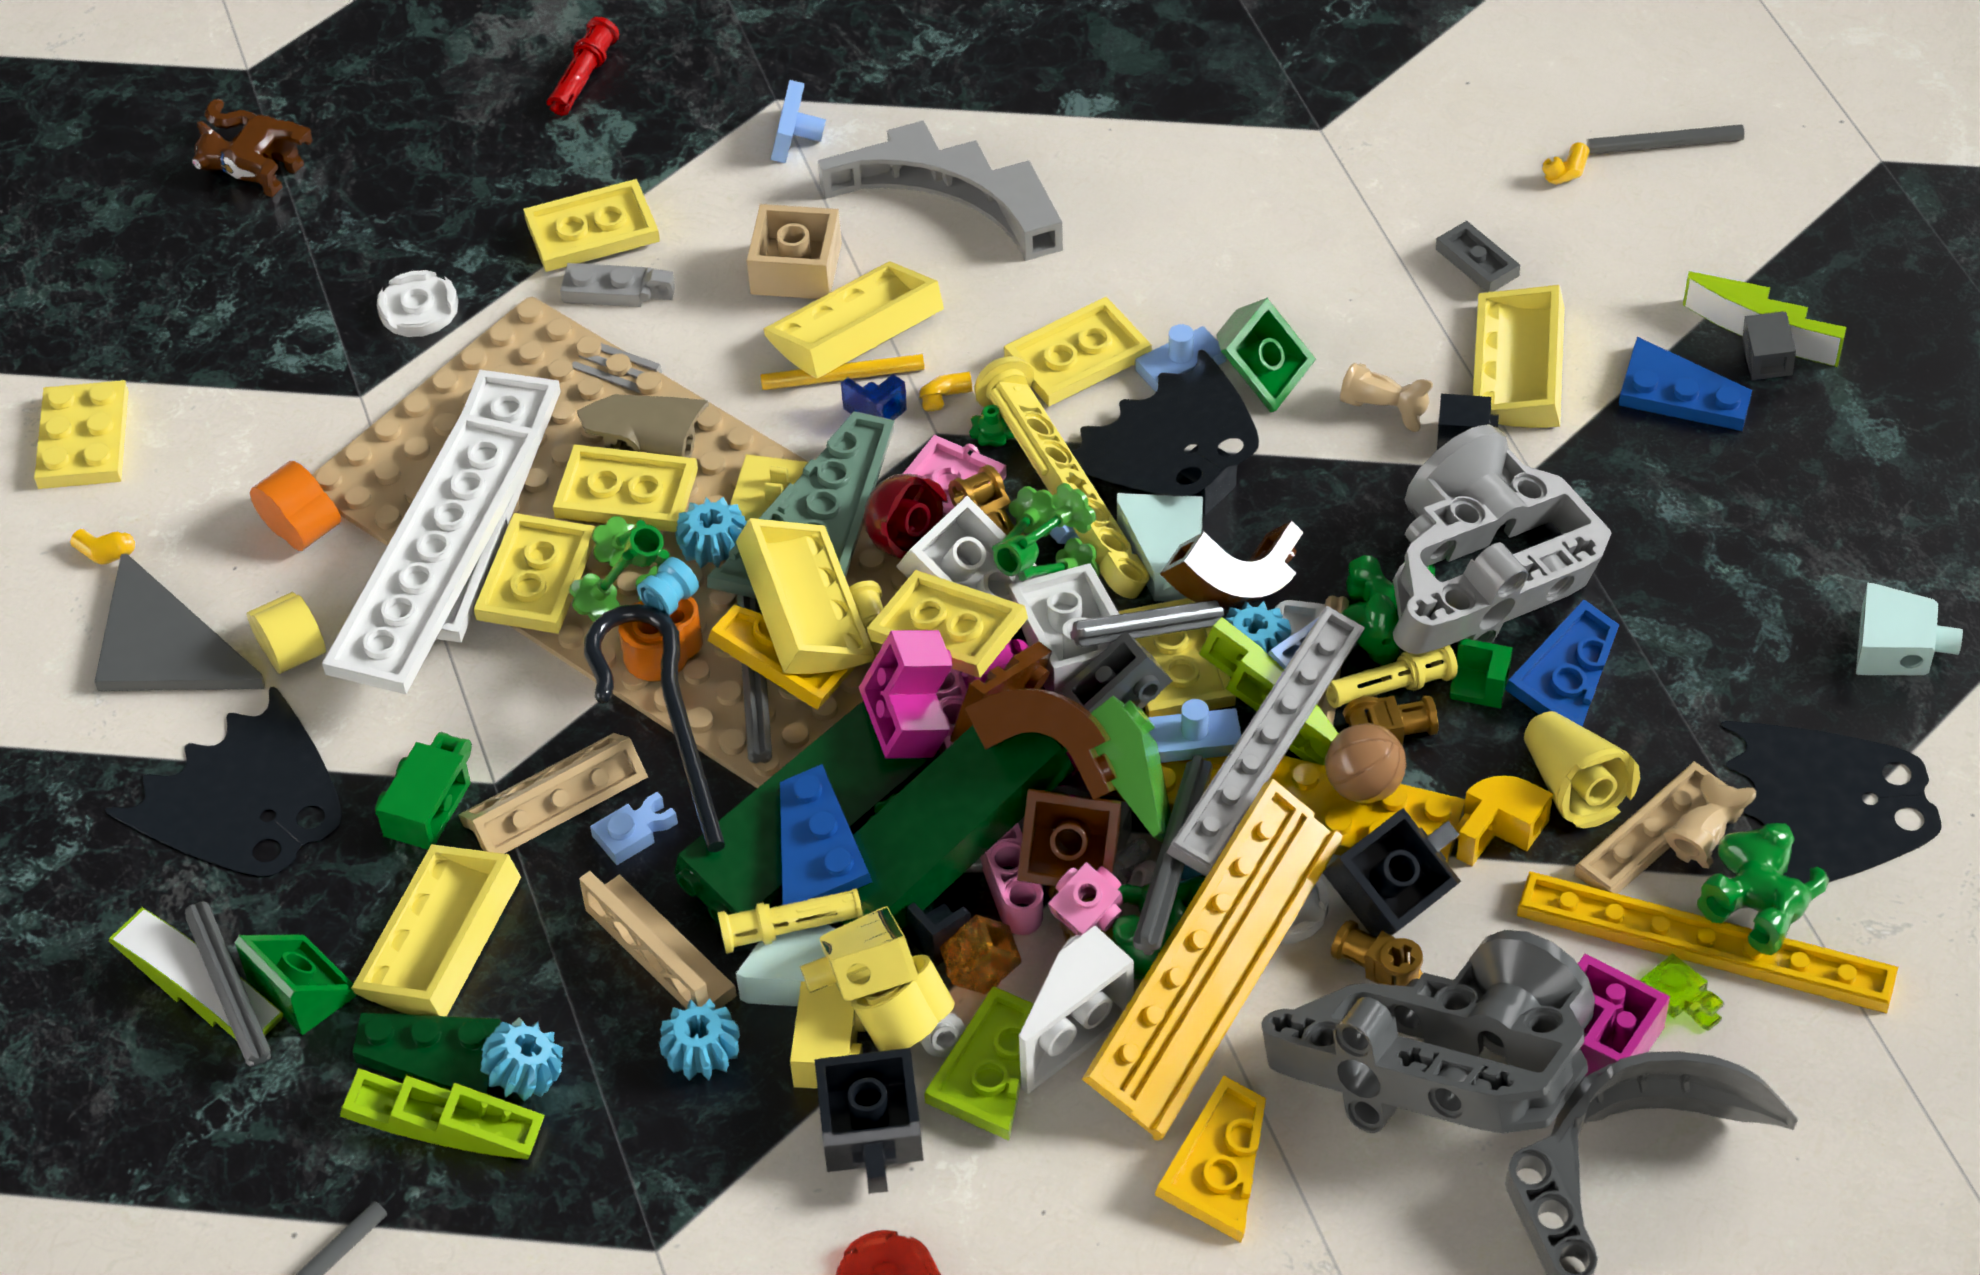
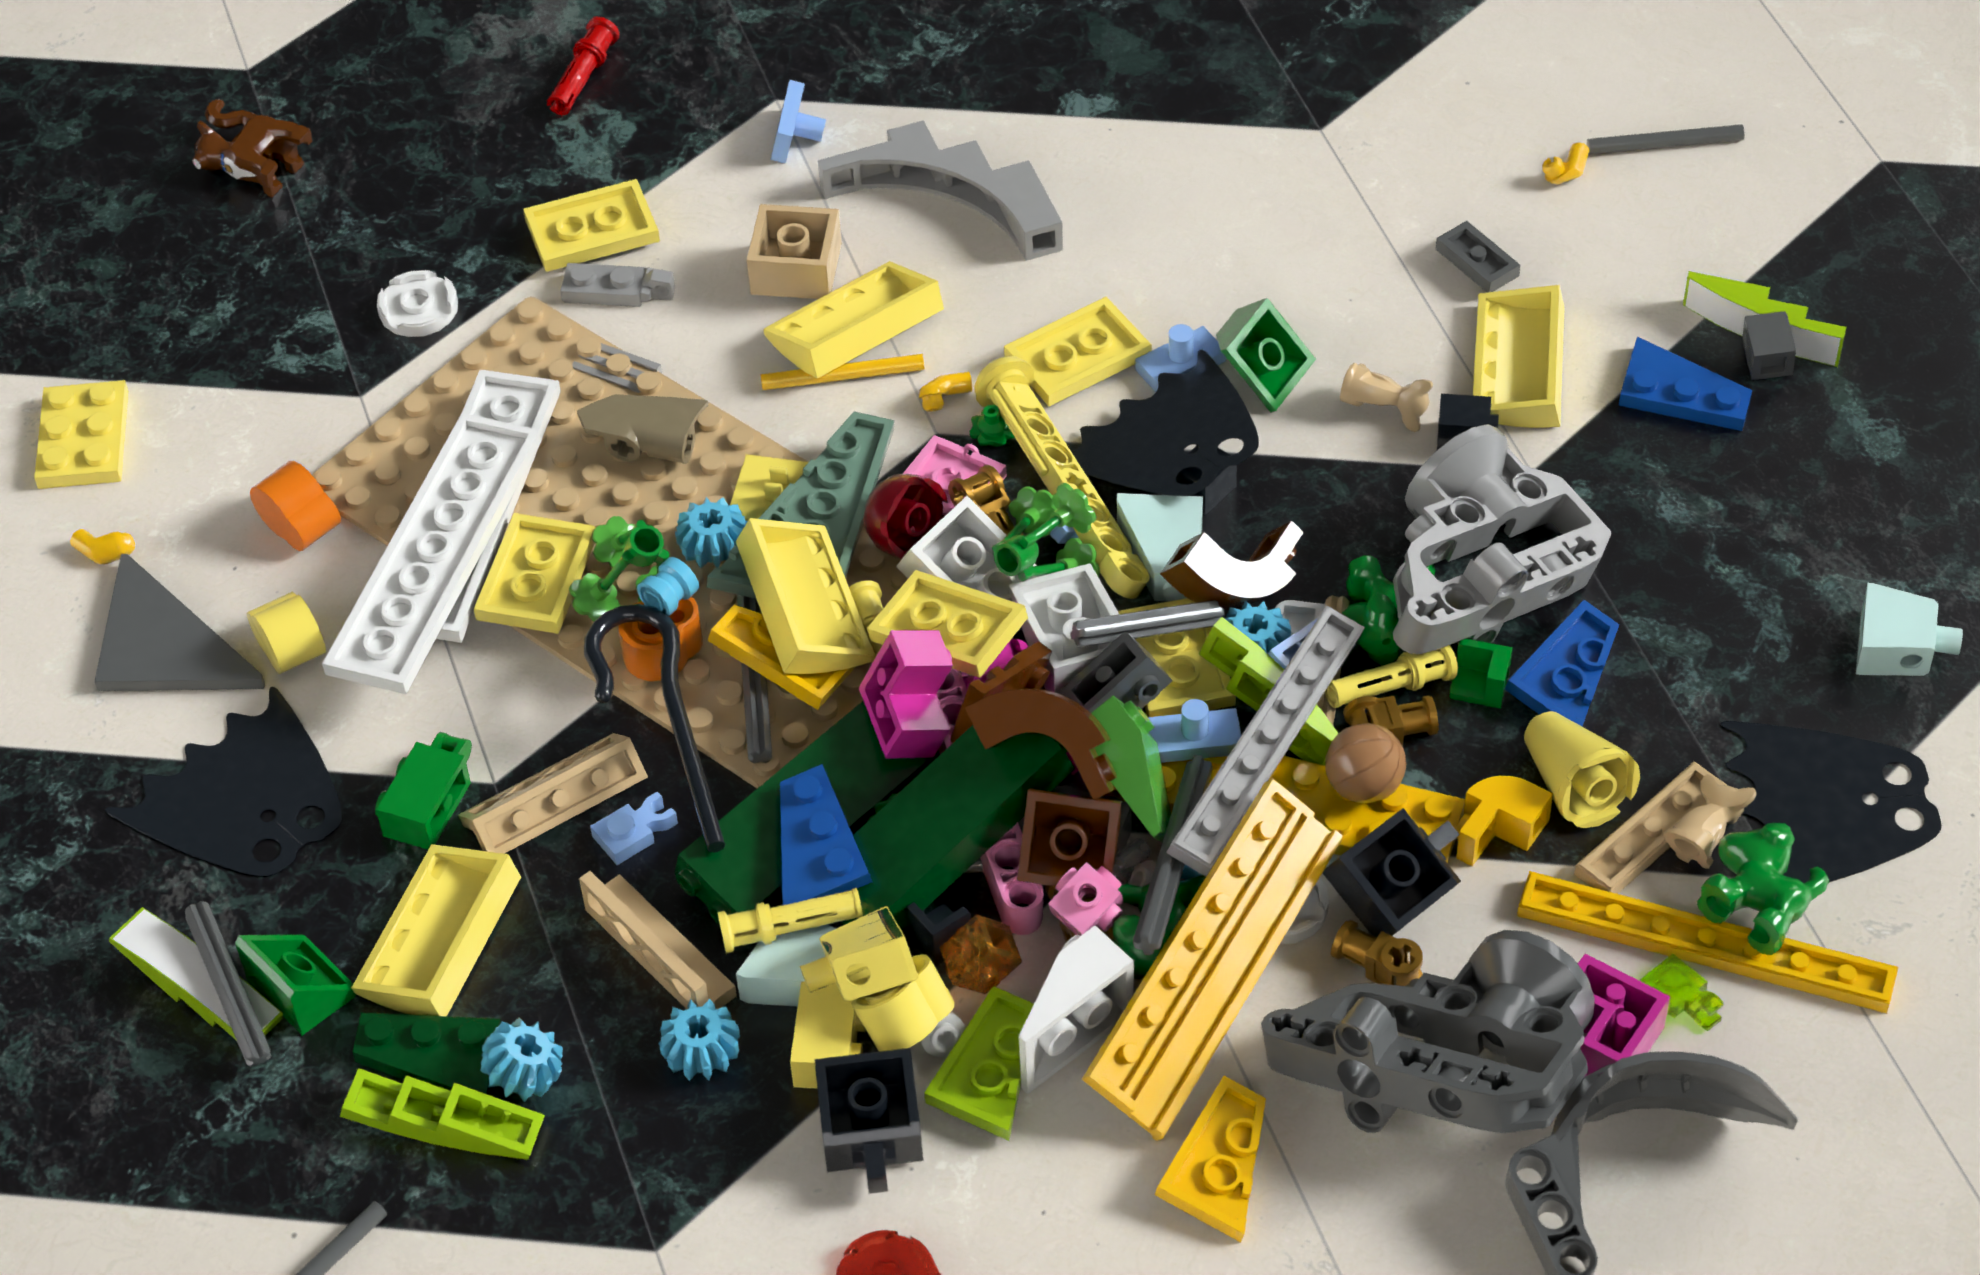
light yellow plate [553,444,698,532] -> none
clear blue panel [841,374,907,420] -> none

